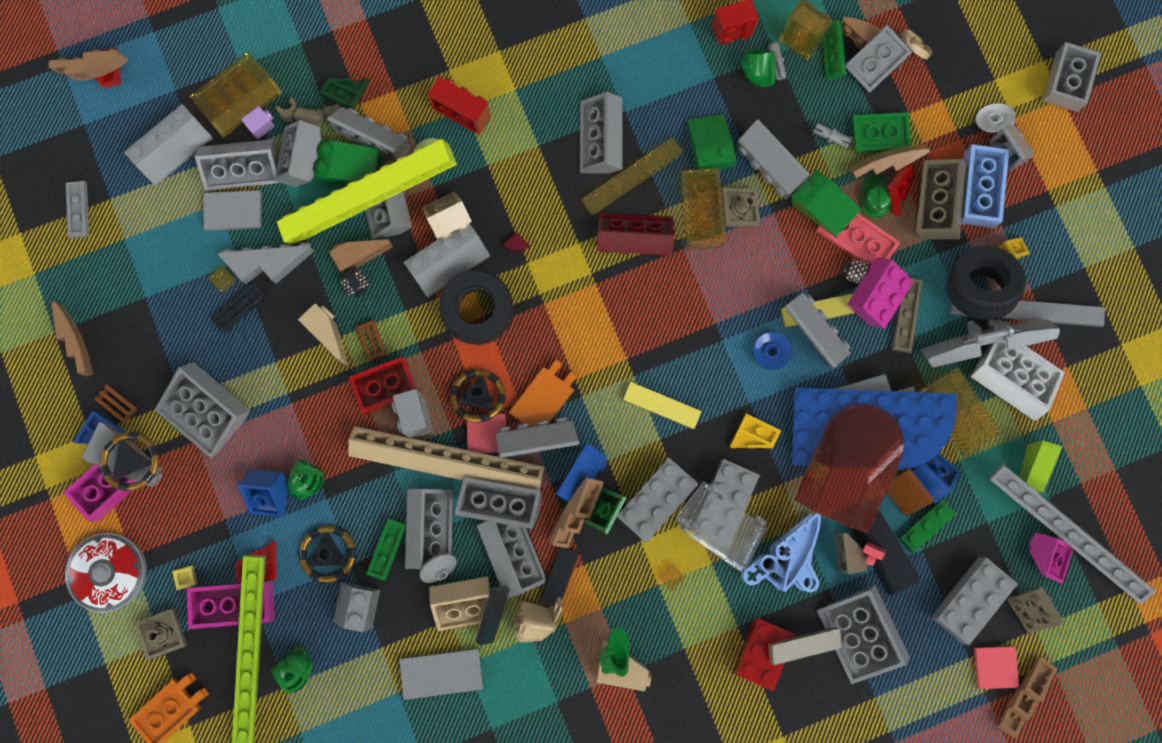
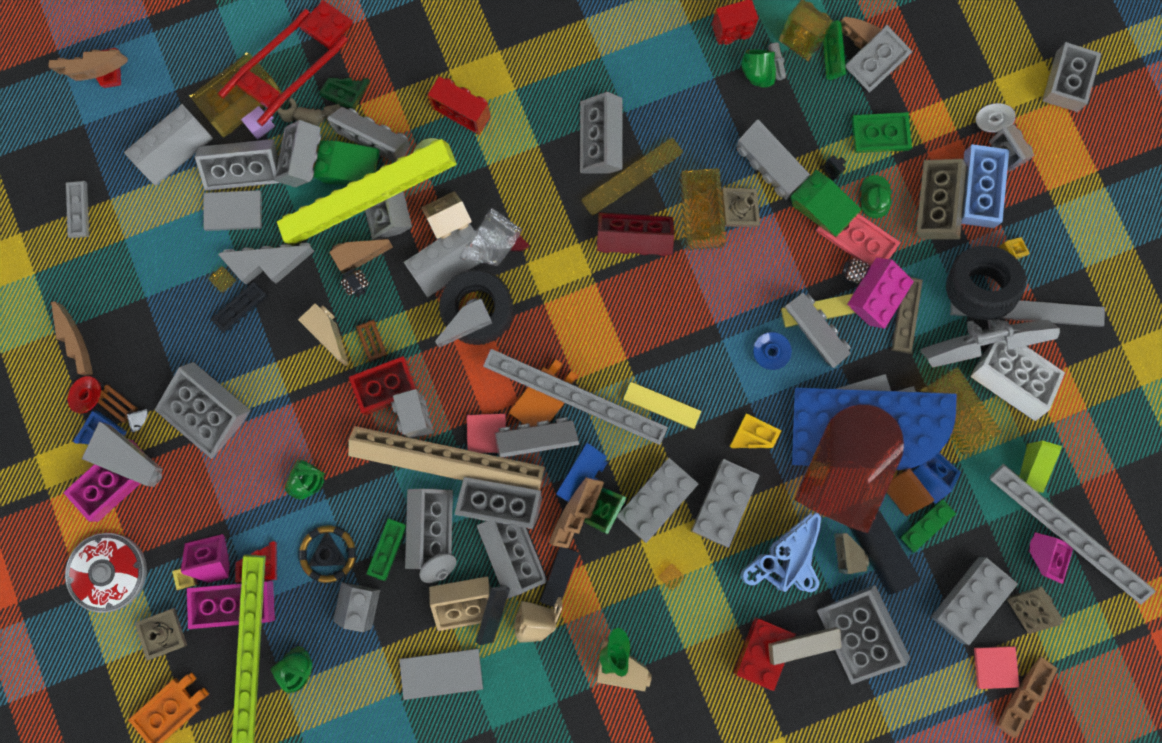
piece [100,432,159,491] -> none
blue slope [238,469,288,518] -> none
black piece [450,369,506,423] -> none
clear windscreen [676,481,768,572] -> none
green slope [687,114,736,174] -> none
light grey pin [812,122,852,148] -> none
medium nougat slope [848,144,930,178] -> none
coral tile [863,542,887,566] -> none
red wing [888,164,914,215] -> none
tan tile [900,30,932,60] -> none
none -> red dish [67,376,101,414]
none -> tile [126,408,147,432]
none -> dark pink slope [181,534,230,583]
none -> red plate [217,0,353,126]
none -> light grey slope [435,298,492,348]
none -> clear slope [460,208,522,266]
none -> light grey plate [483,349,668,445]
none -> black tile [821,155,846,181]

